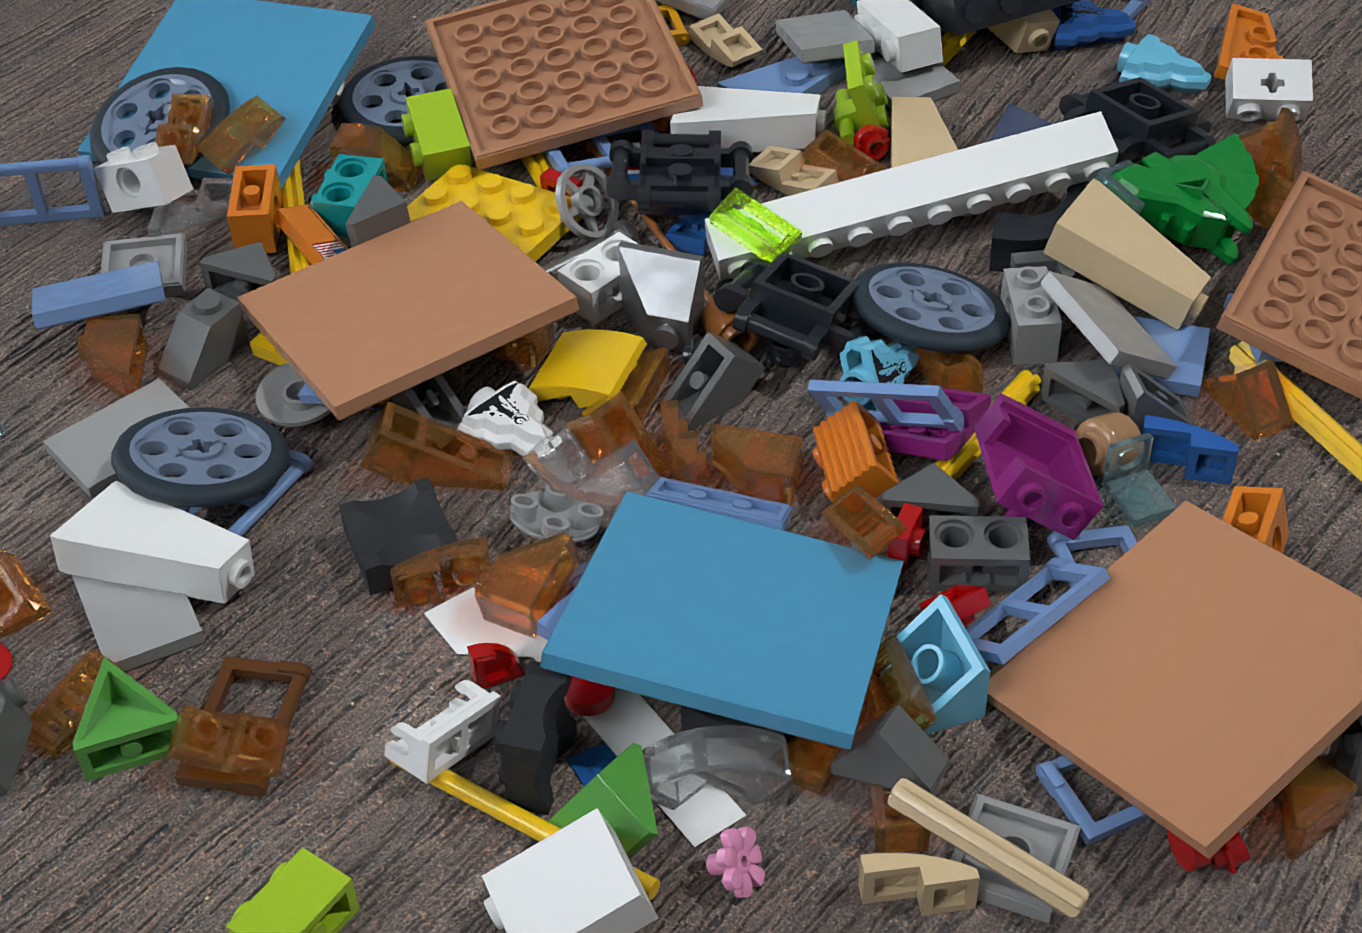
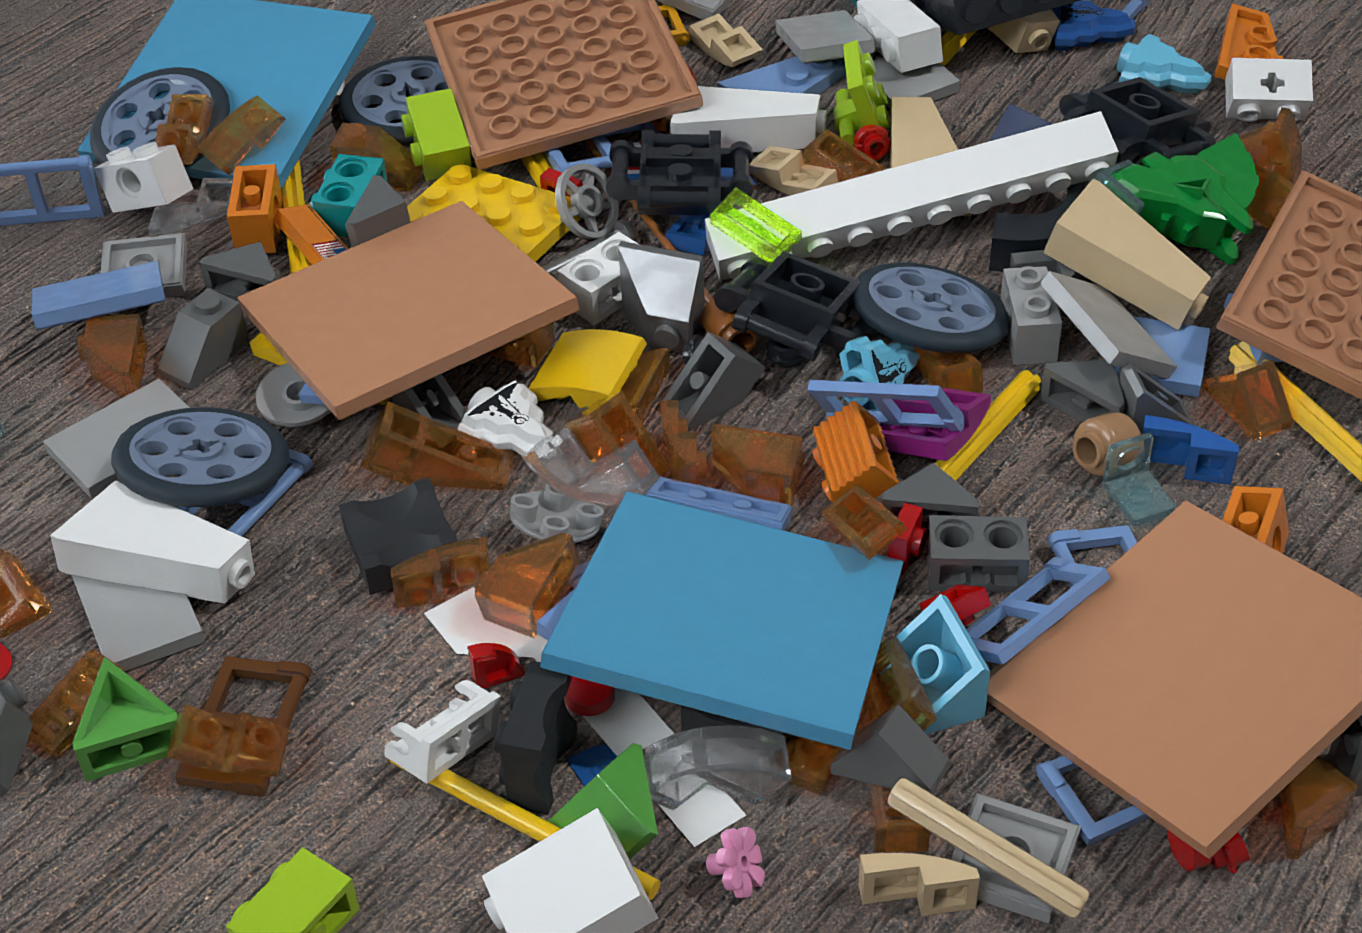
magenta piece [974,393,1104,540] -> none

